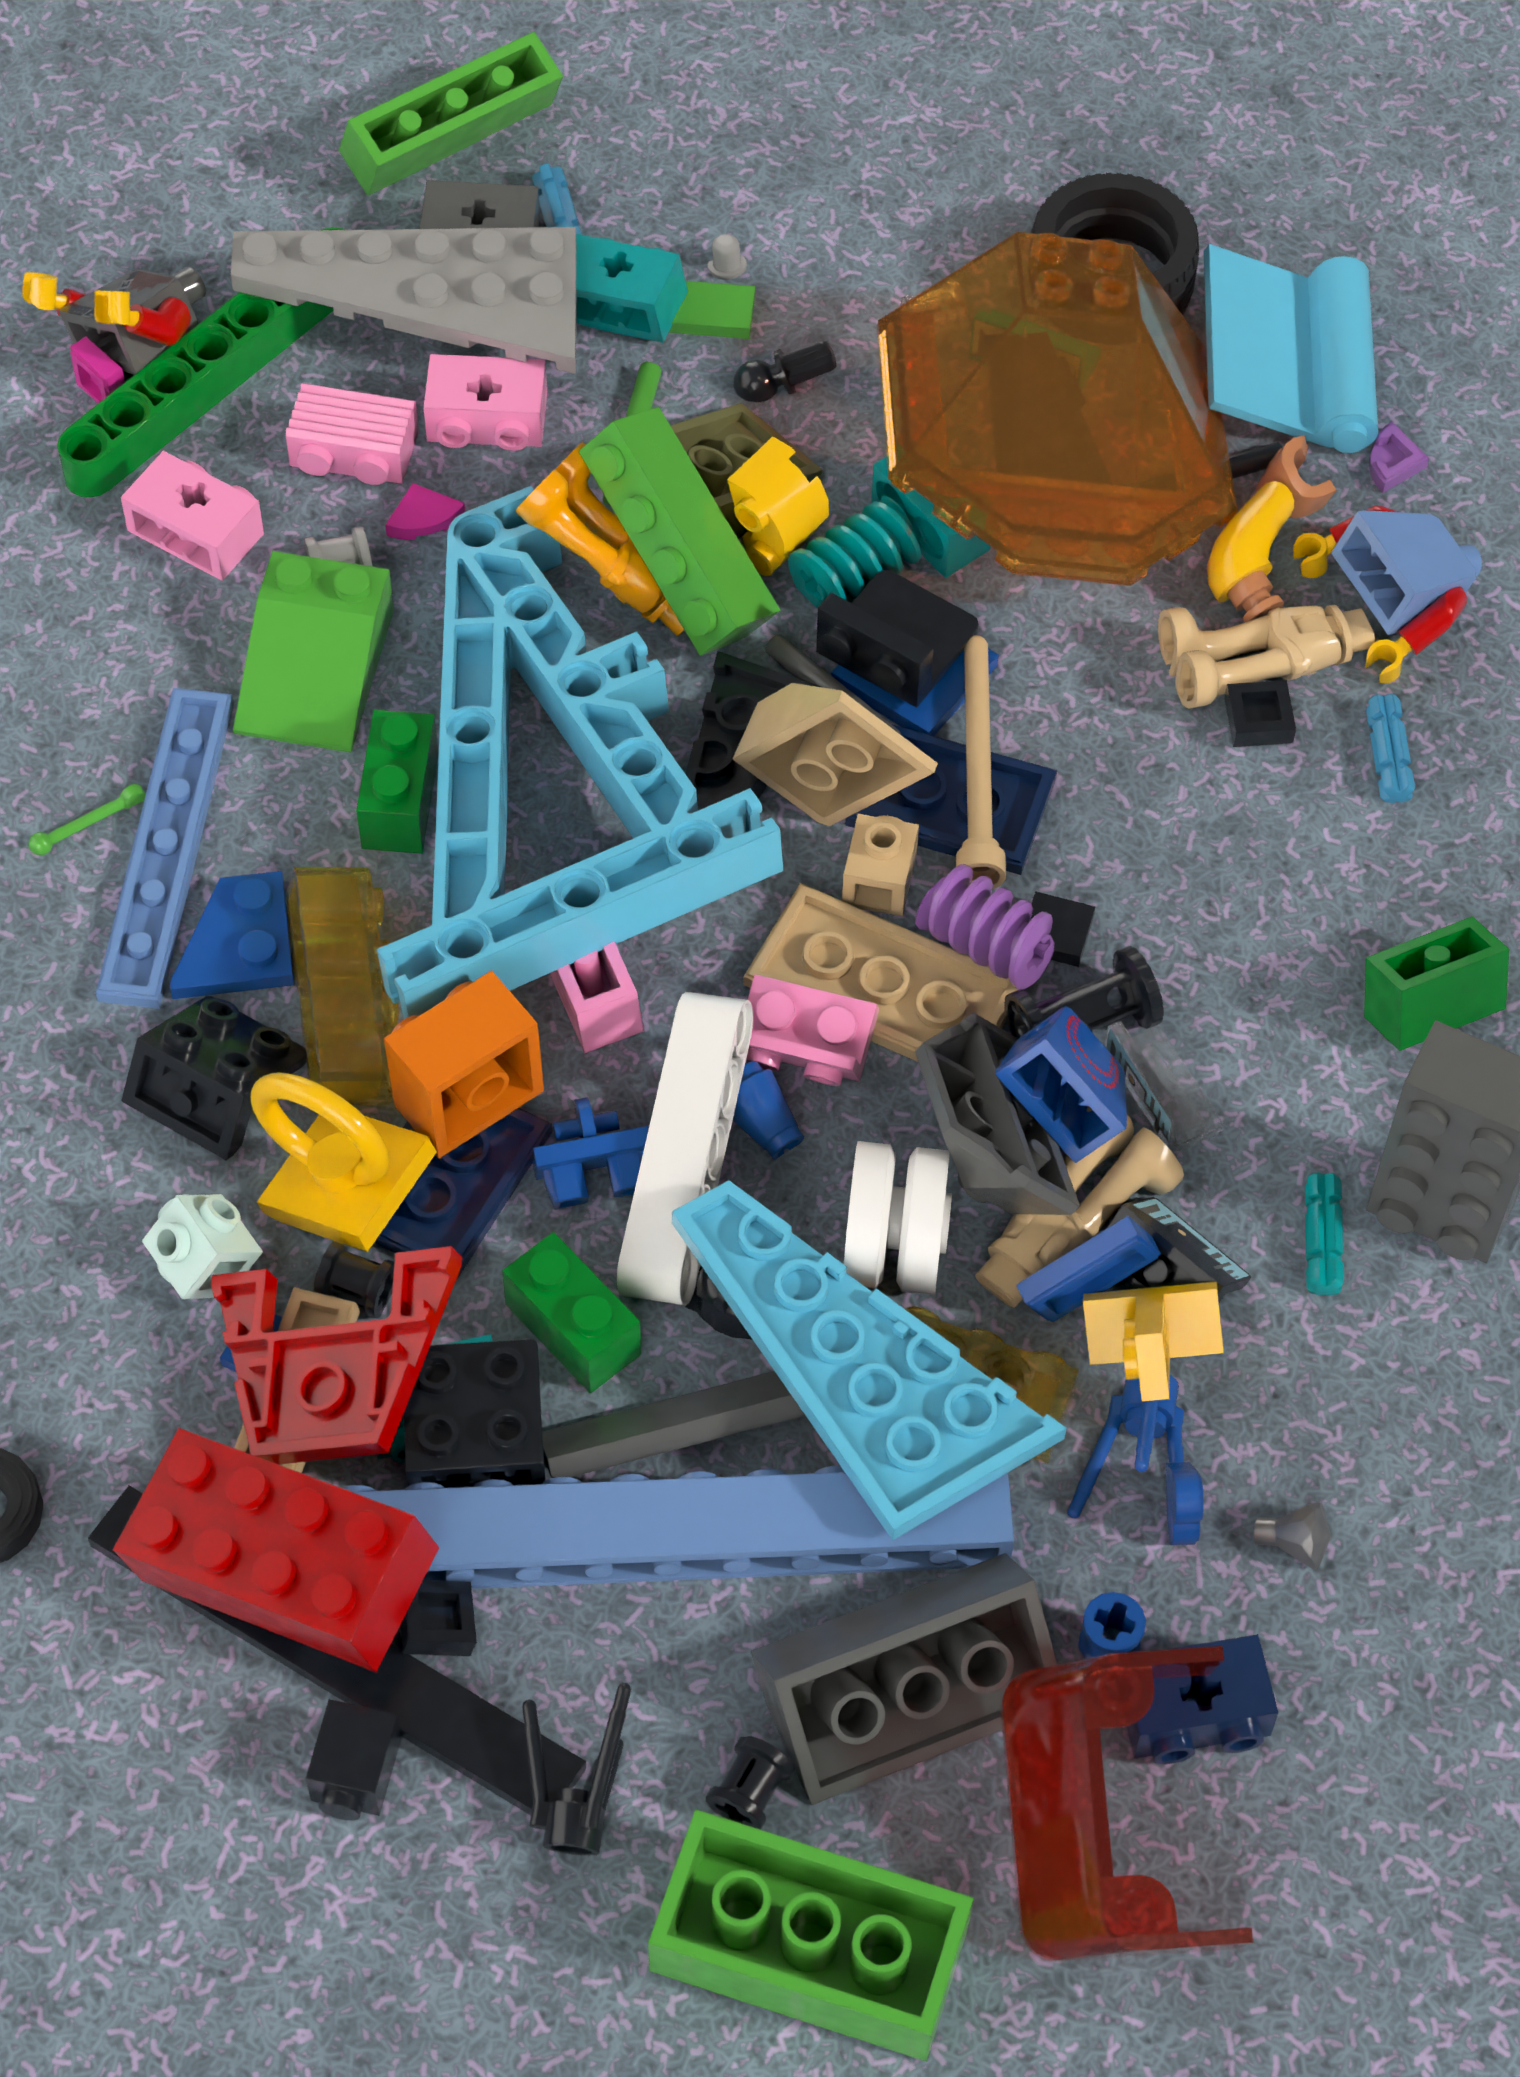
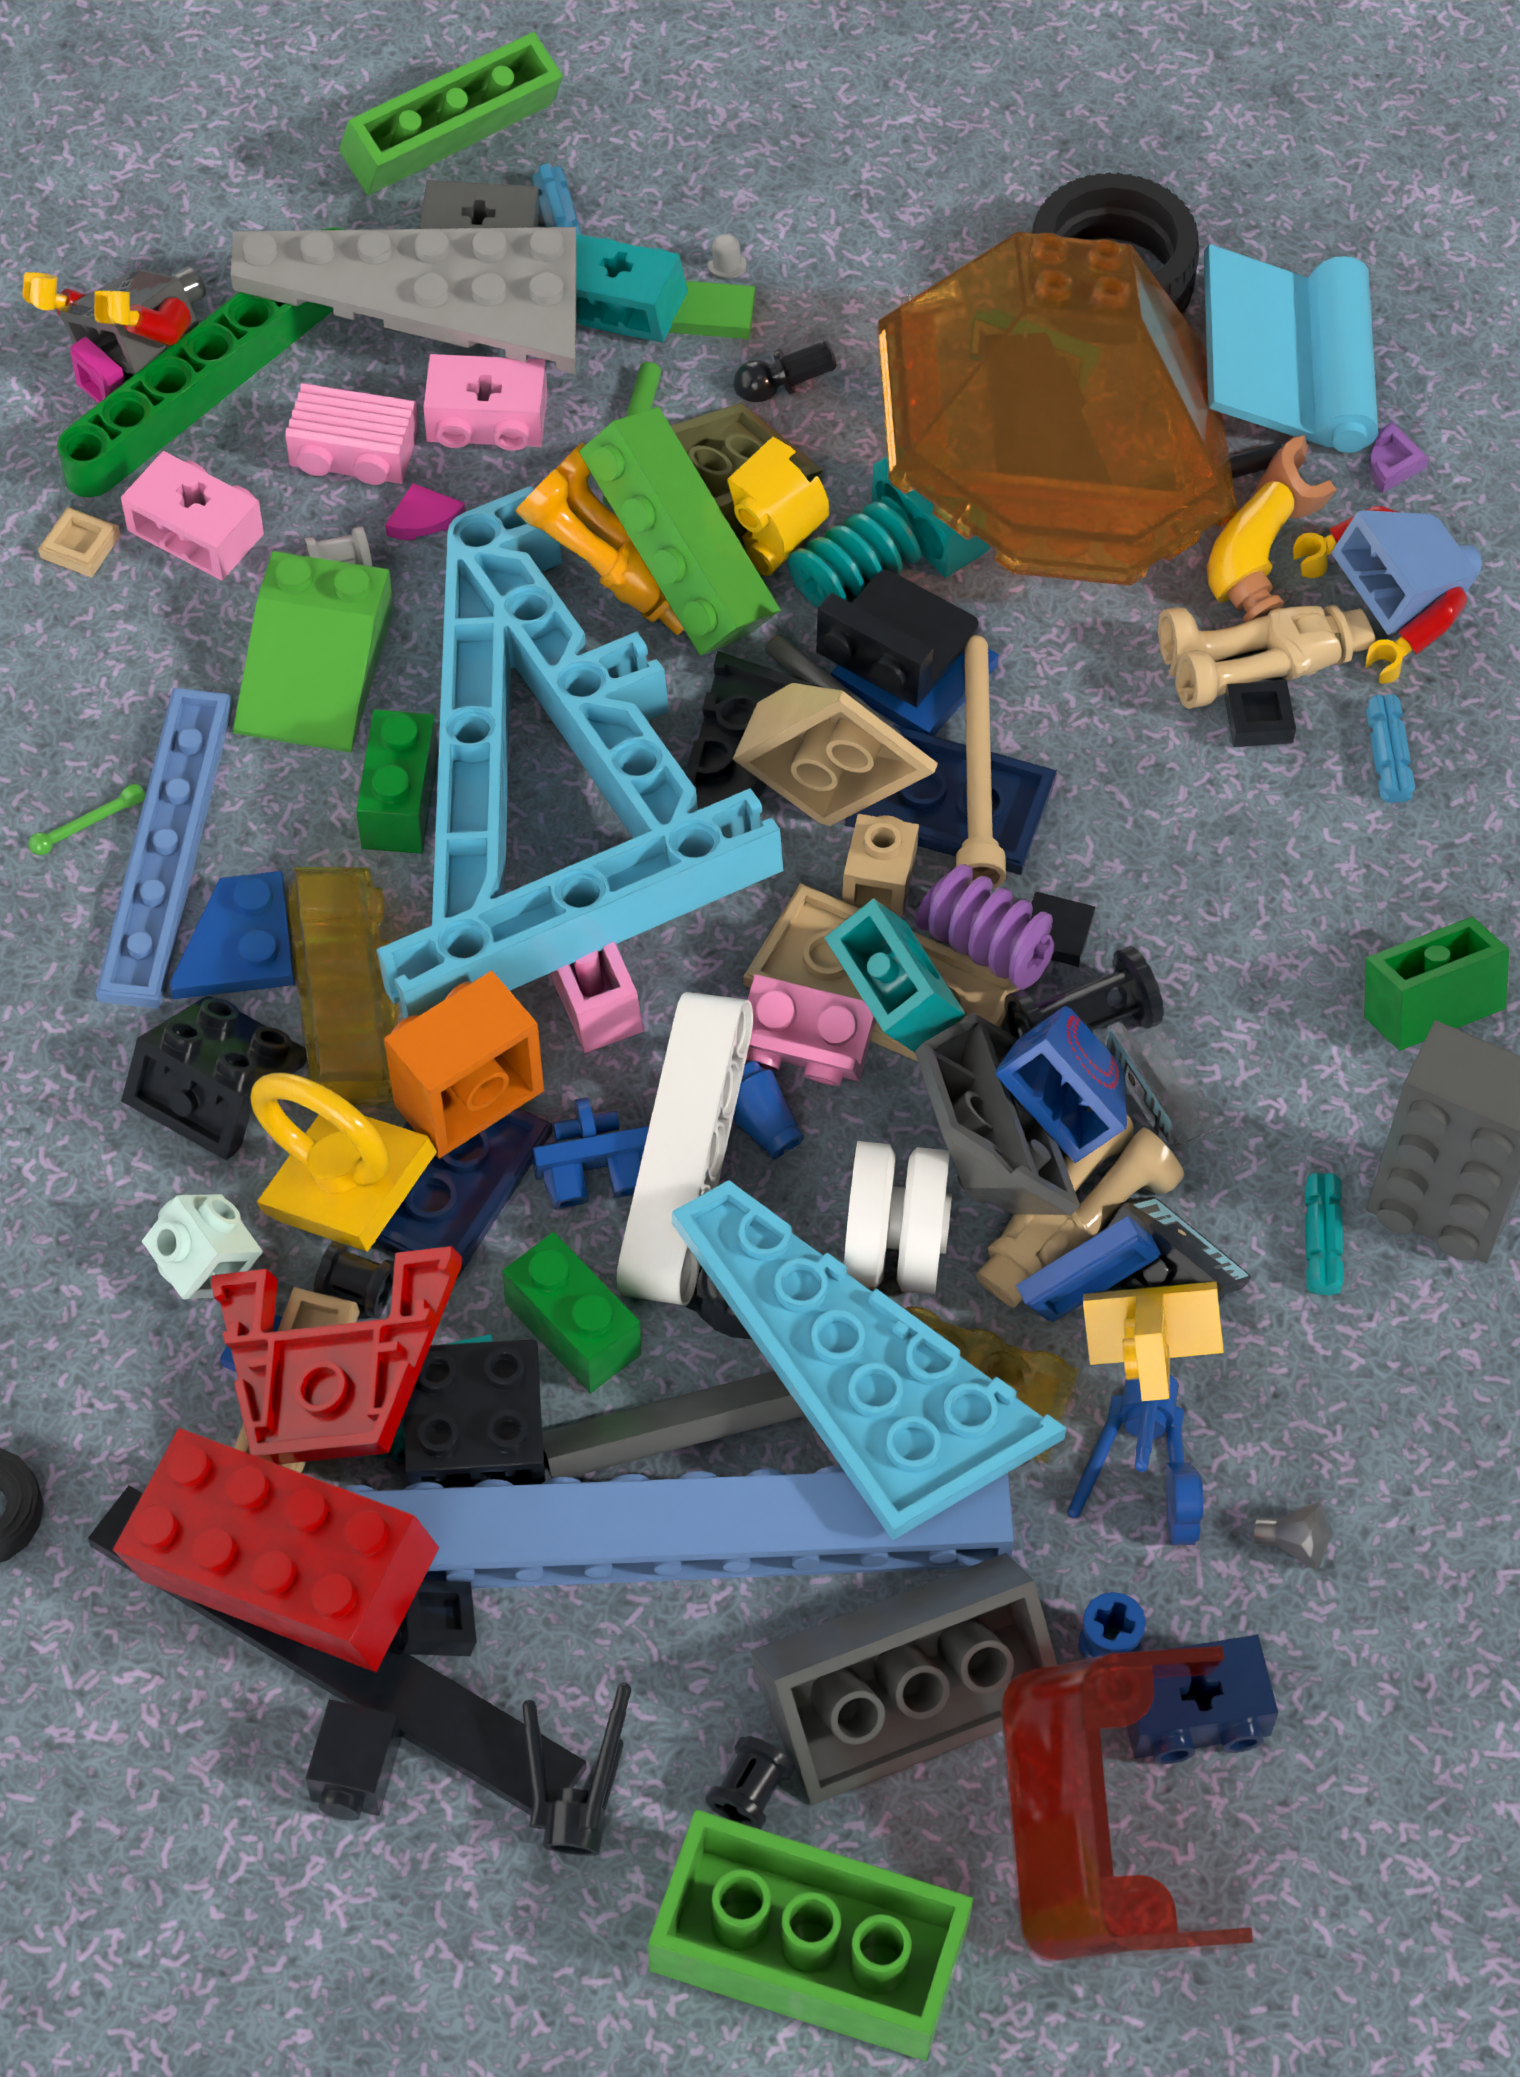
none -> tan tile [38,507,121,577]
none -> teal brick [824,898,967,1053]

